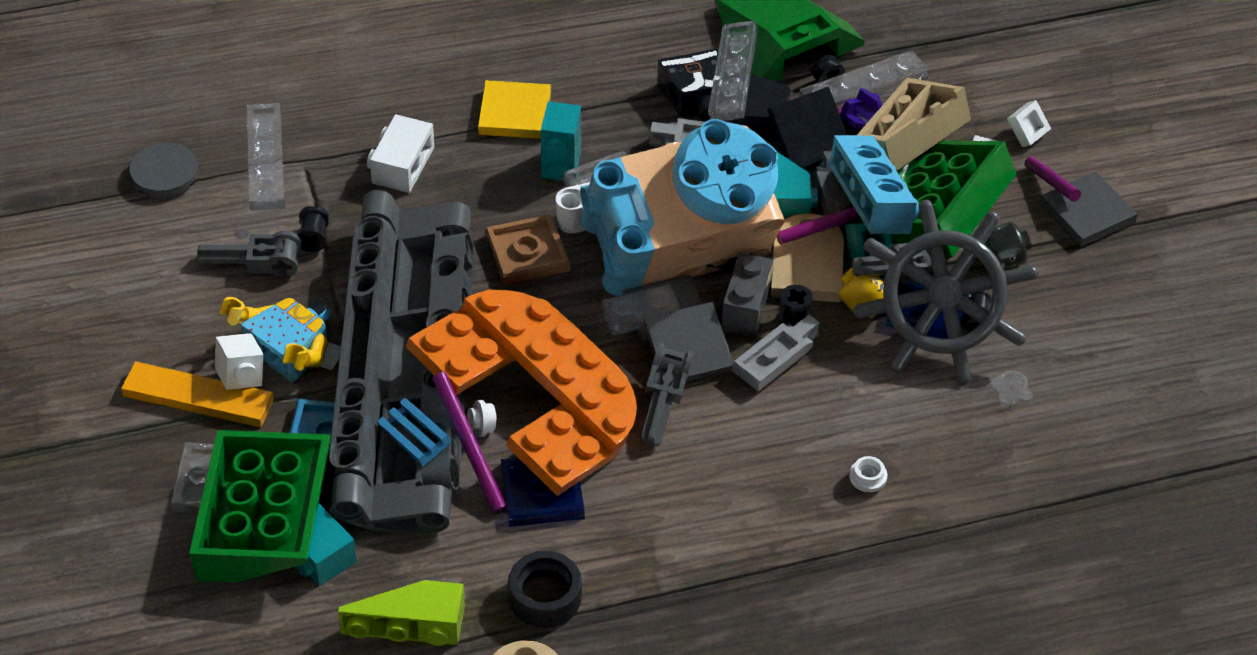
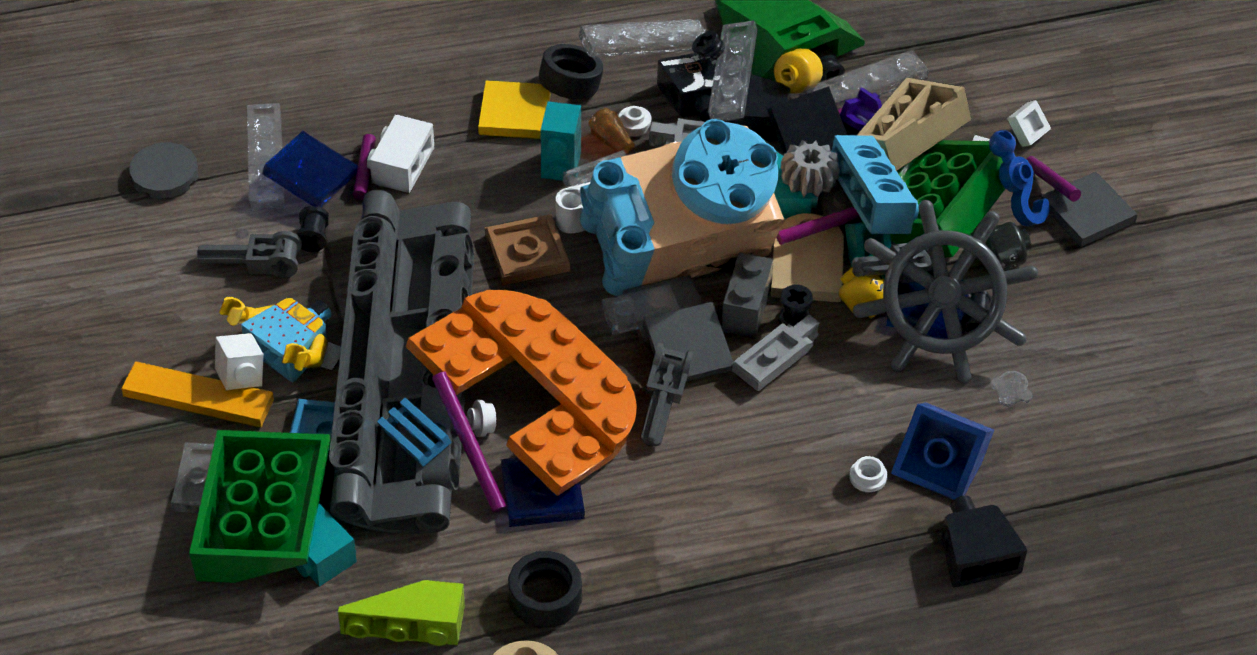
none -> clear blue tile [262,131,358,207]
none -> magenta piece [353,134,376,200]
none -> black tyre [539,44,603,99]
none -> clear plate [578,19,705,57]
none -> clear orange cone [588,108,635,157]
none -> white plate [618,106,651,137]
none -> black bush [692,30,725,63]
none -> yellow head [774,48,823,94]
none -> light grey gear [781,140,840,197]
none -> blue slope [891,402,994,499]
none -> black torso [942,495,1027,588]
none -> blue piece [989,130,1049,226]

